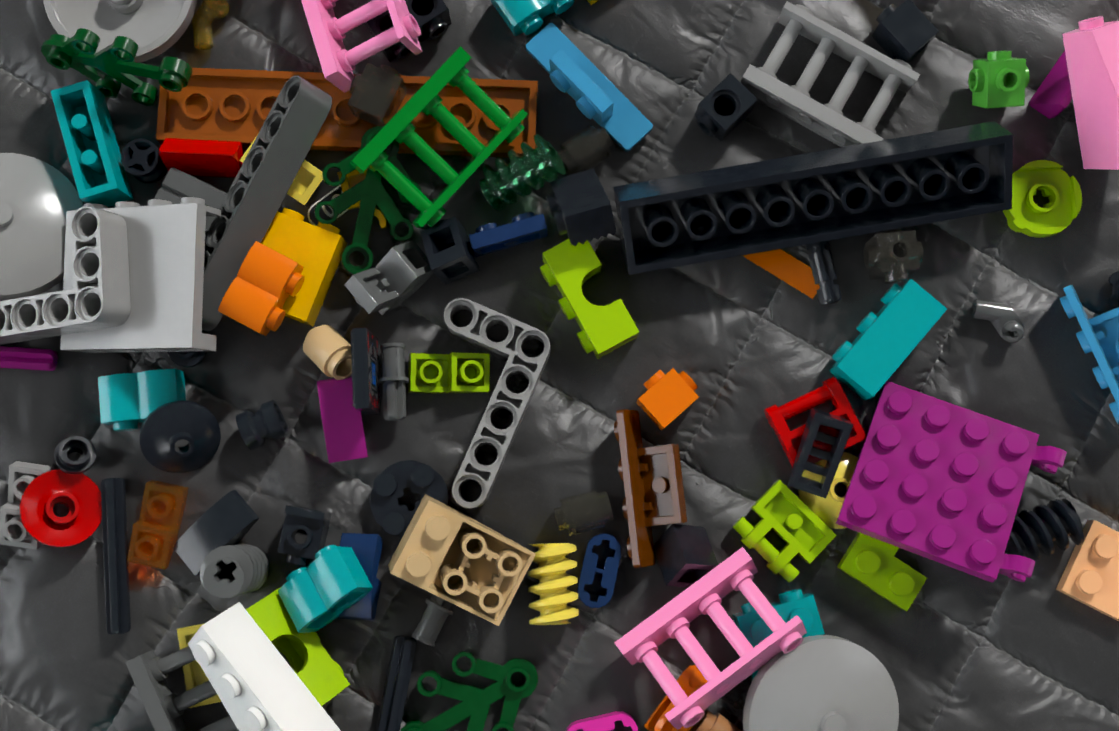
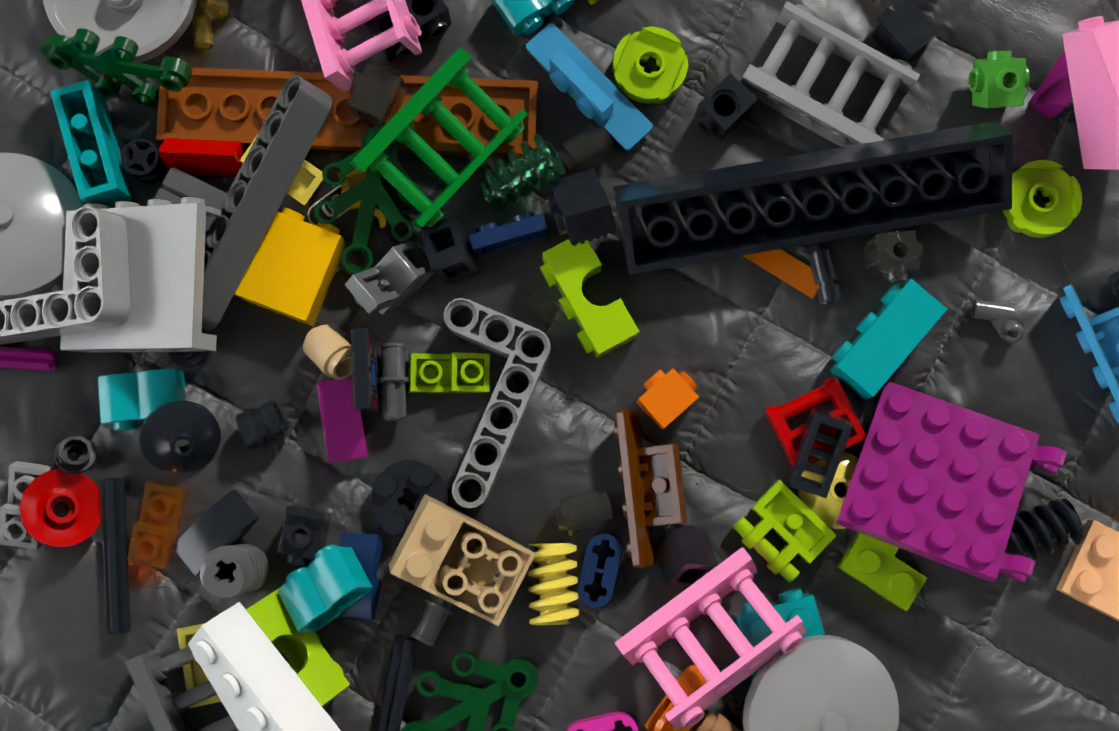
orange brick [218,241,305,336] -> none
none -> lime plate [613,26,688,104]

